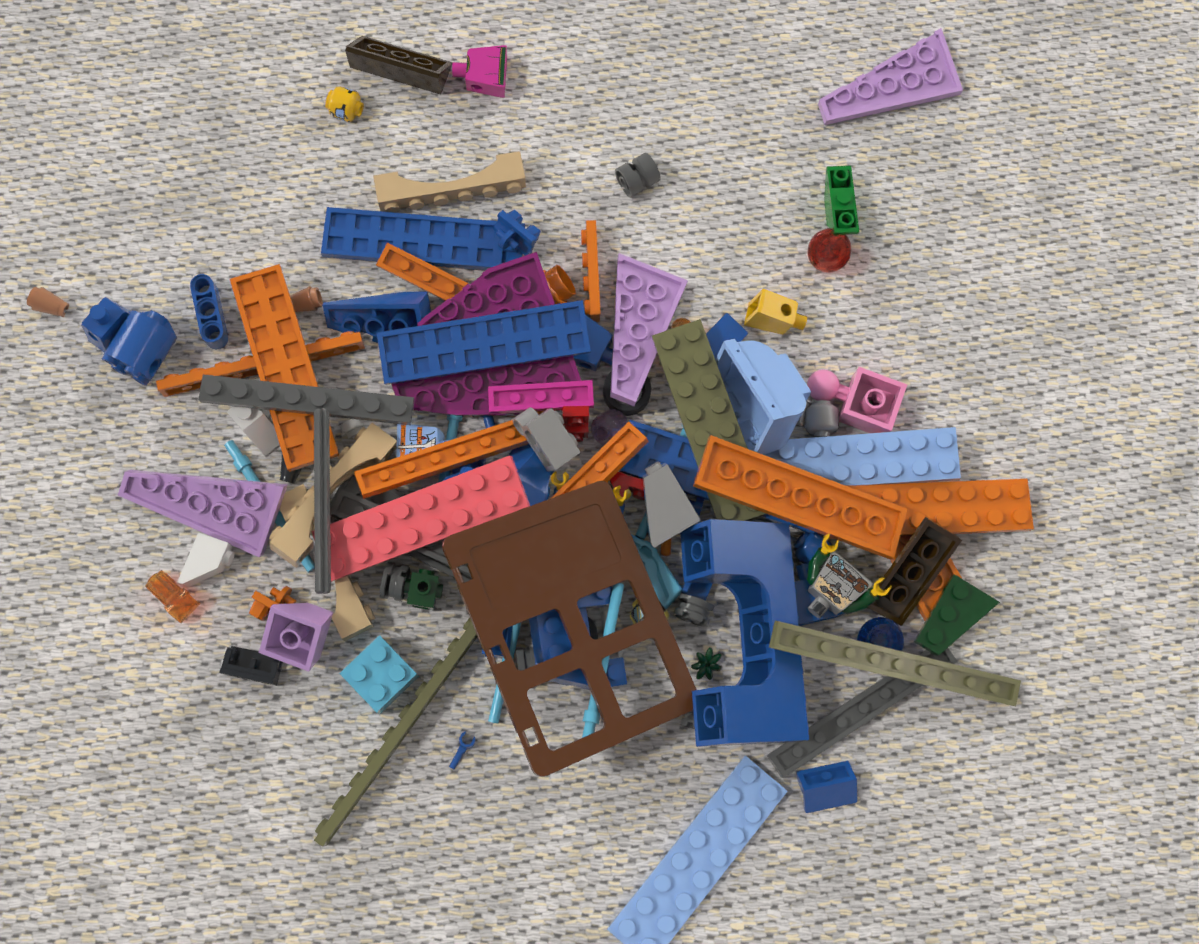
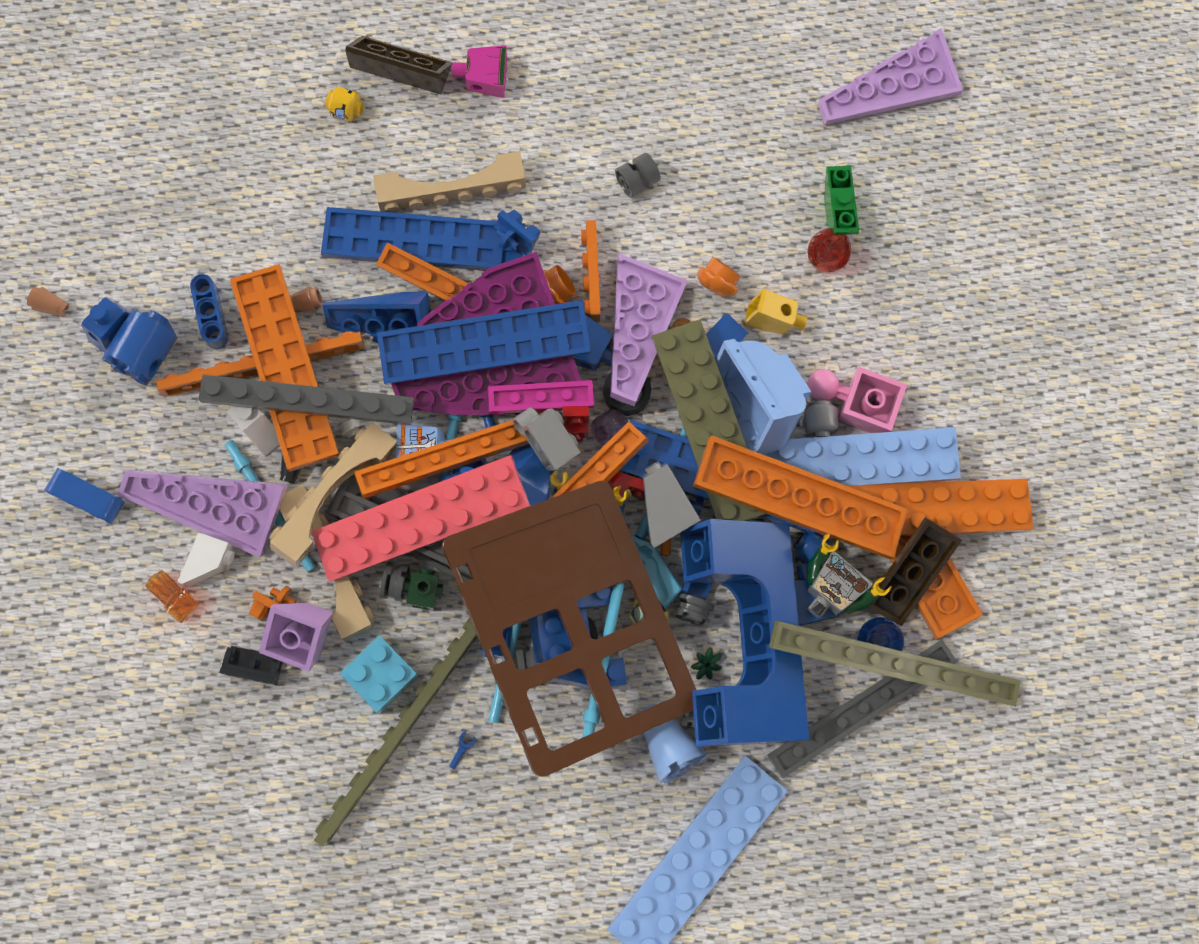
dark grey axle [314,409,331,594] -> none
blue panel [796,761,857,813] -> none
dark green wing [914,574,1000,656] -> none
none -> blue beam [44,468,125,525]
none -> light blue cone [643,704,707,784]
none -> orange piece [697,256,741,298]

